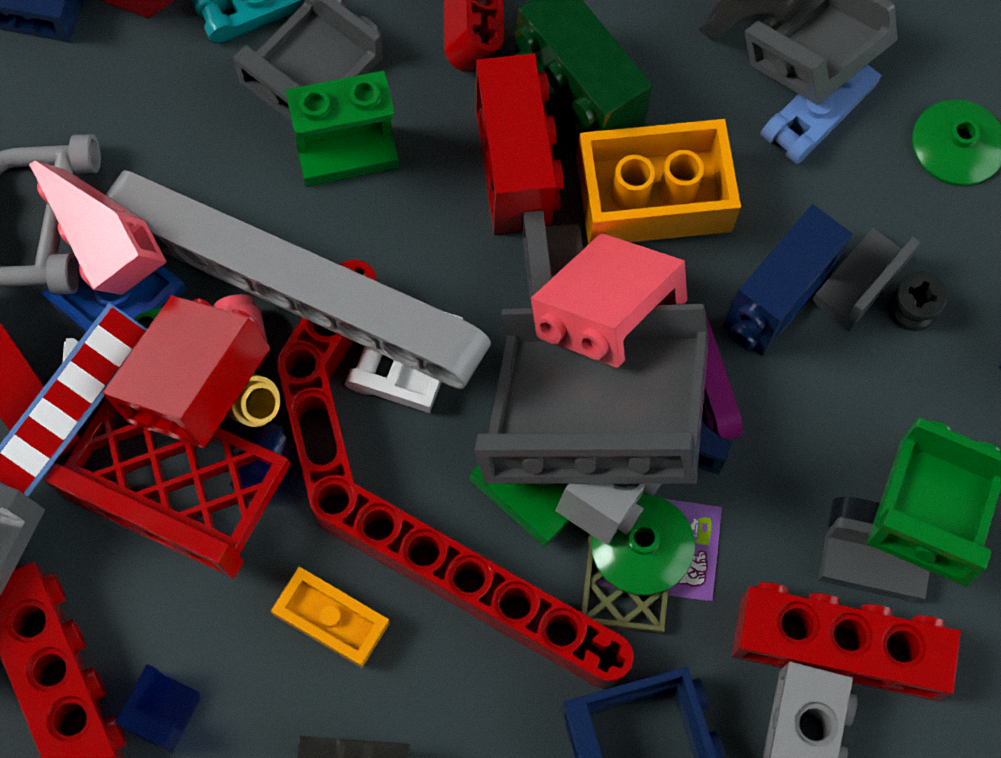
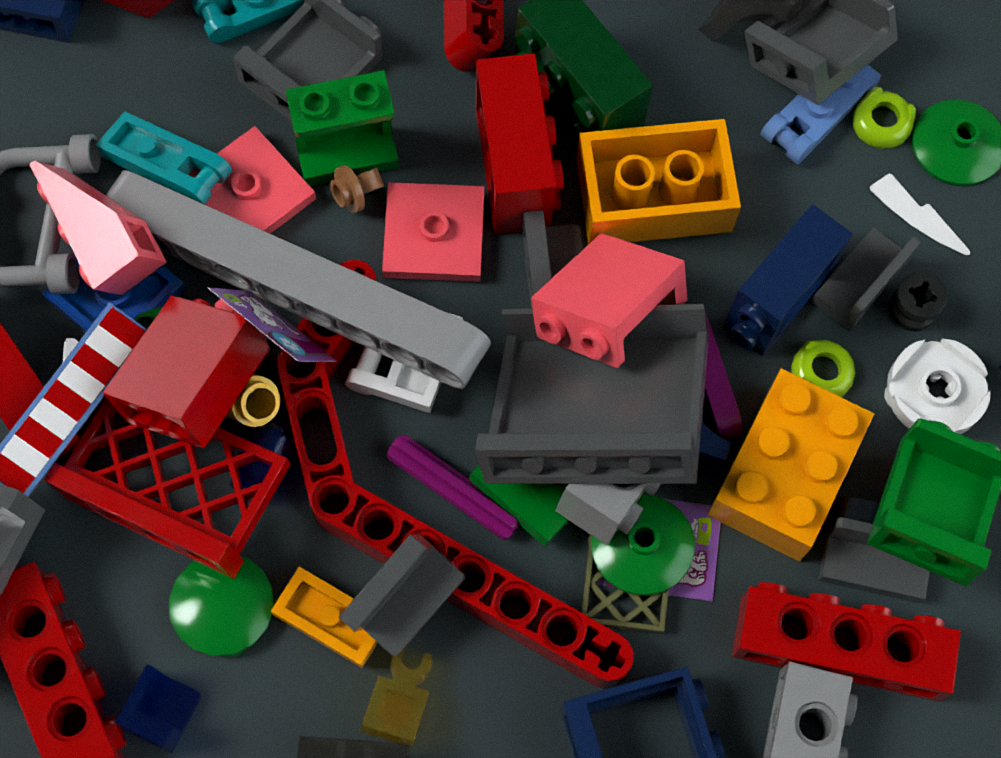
none -> teal plate [95,111,233,204]
none -> green dish [169,556,274,657]
none -> coral plate [189,126,316,234]
none -> sticker [208,287,337,362]
none -> medium nougat plate [330,165,384,213]
none -> dark grey panel [339,534,465,656]
none -> clear yellow plate [360,648,432,748]
none -> coral plate [382,182,485,282]
none -> magenta axle [387,435,519,541]
none -> light orange brick [707,368,874,562]
none -> lime piece [791,340,856,397]
none -> lime piece [852,87,916,149]
none -> white sticker [870,174,970,255]
none -> white plate [884,339,990,434]

